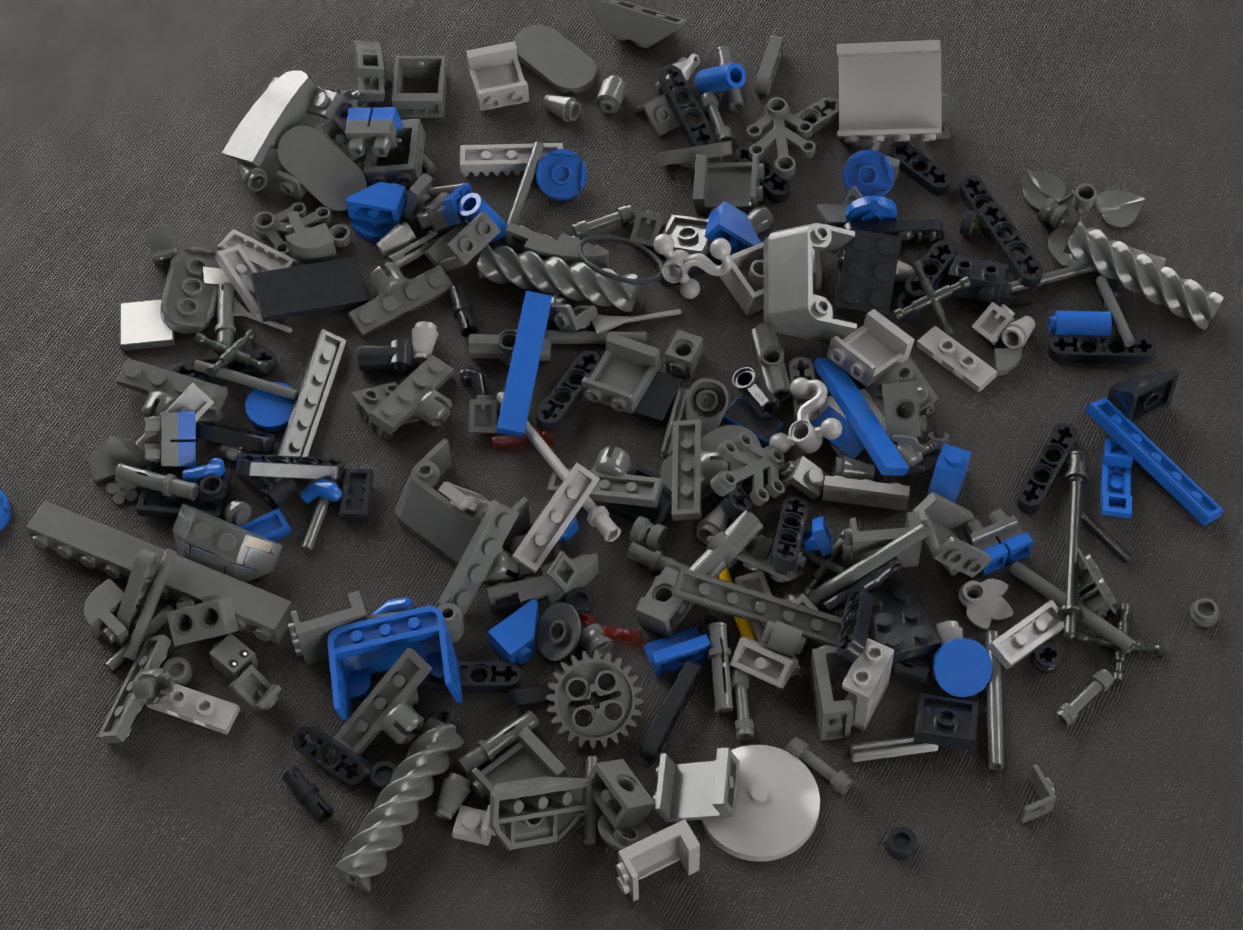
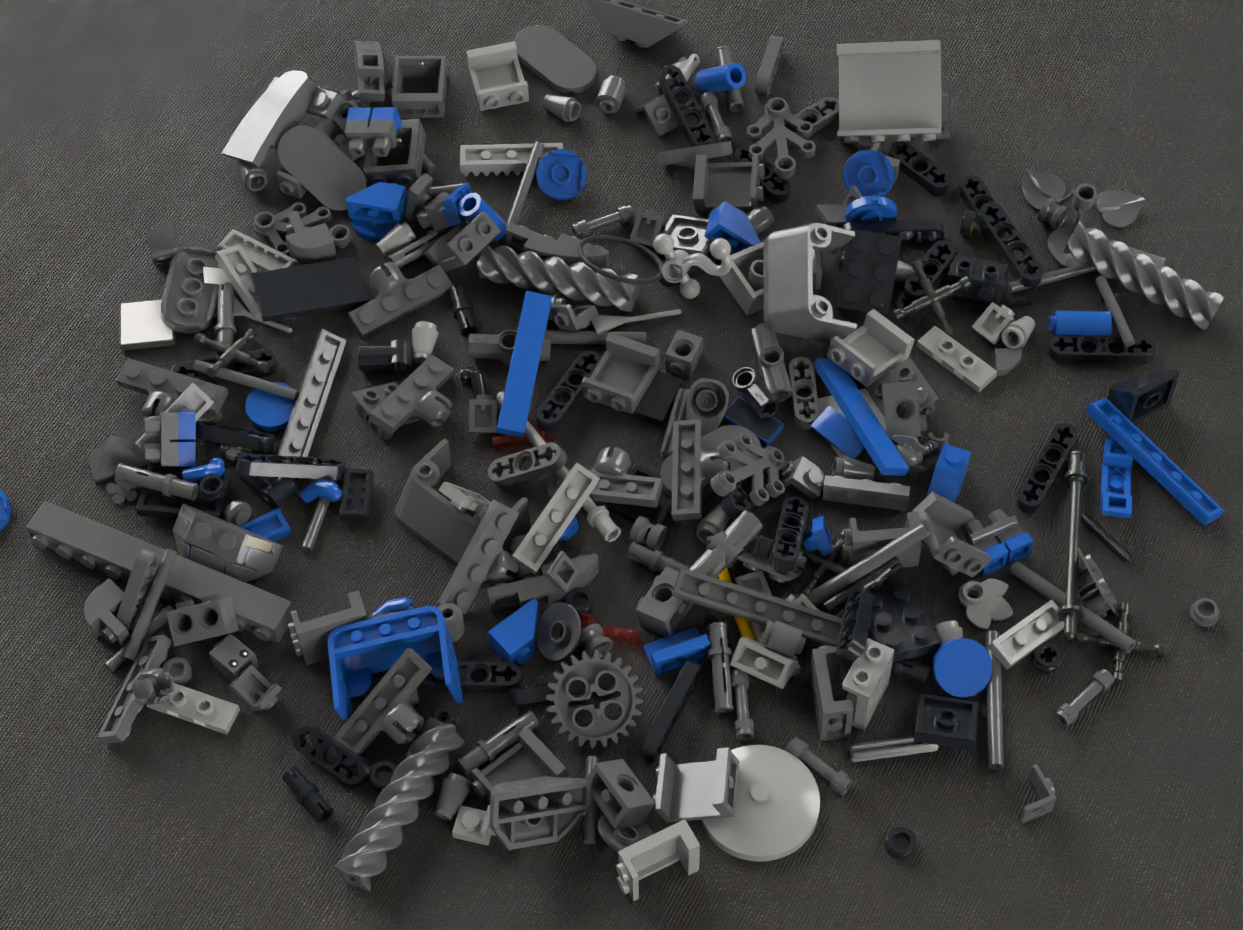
light grey piece [769,377,842,454] -> none
none -> dark grey beam [488,443,567,487]

